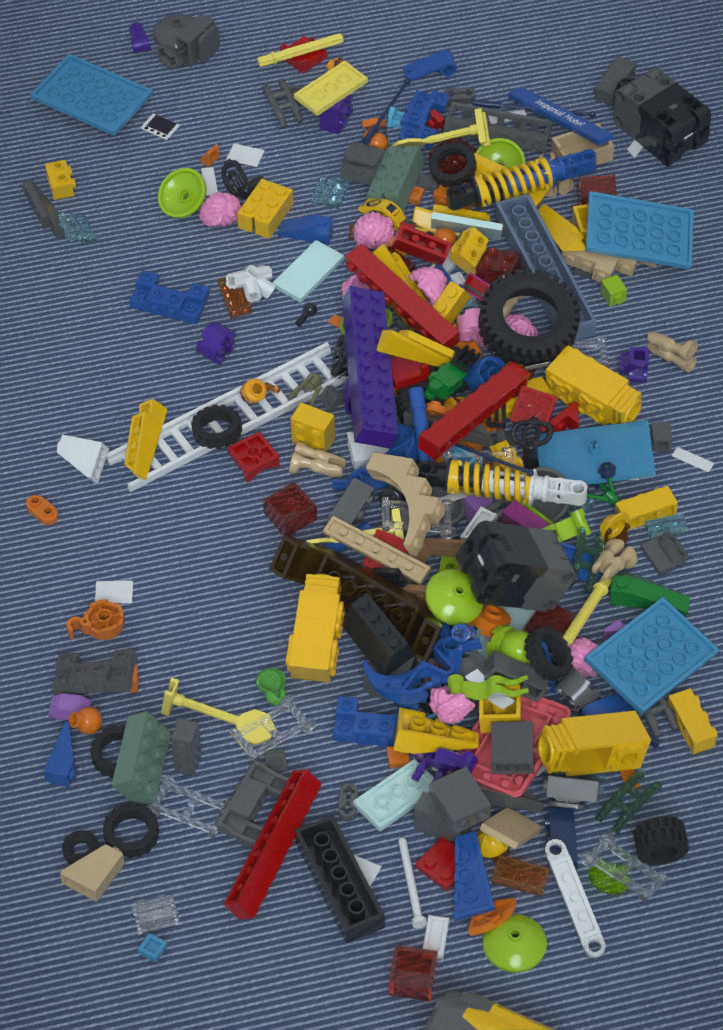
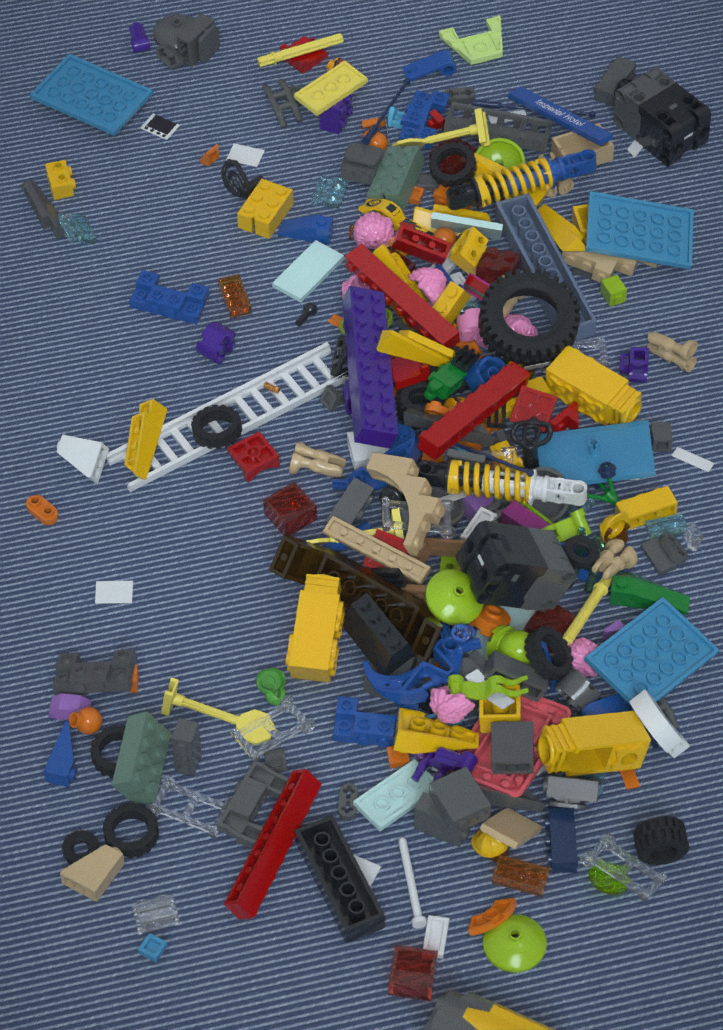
orange piece [66,599,125,640] -> none
lime dish [158,168,206,218] -> none
bright pink hair [198,192,241,227] -> none
white sticker [201,167,218,196] -> none
white piece [226,265,276,303] -> none
light orange head [240,378,267,405] -> none
olive plant [288,372,323,407] -> none
yellow brick [291,402,335,452] -> none
blue piece [408,387,435,462] -> none
red plate [415,836,456,892] -> none
blue wing [454,831,496,922] -> none
white plate [545,839,606,958] -> none
clear red piece [576,175,617,205] -> none
clear green piece [595,770,662,835] -> none
yellow brick [668,688,718,754] -> none
none -> yellowish green wing [439,16,503,65]
none -> dark grey tile [447,449,487,468]
none -> black tyre [564,535,599,569]
none -> white arch [629,690,690,758]
none -> clear plate [682,524,704,551]

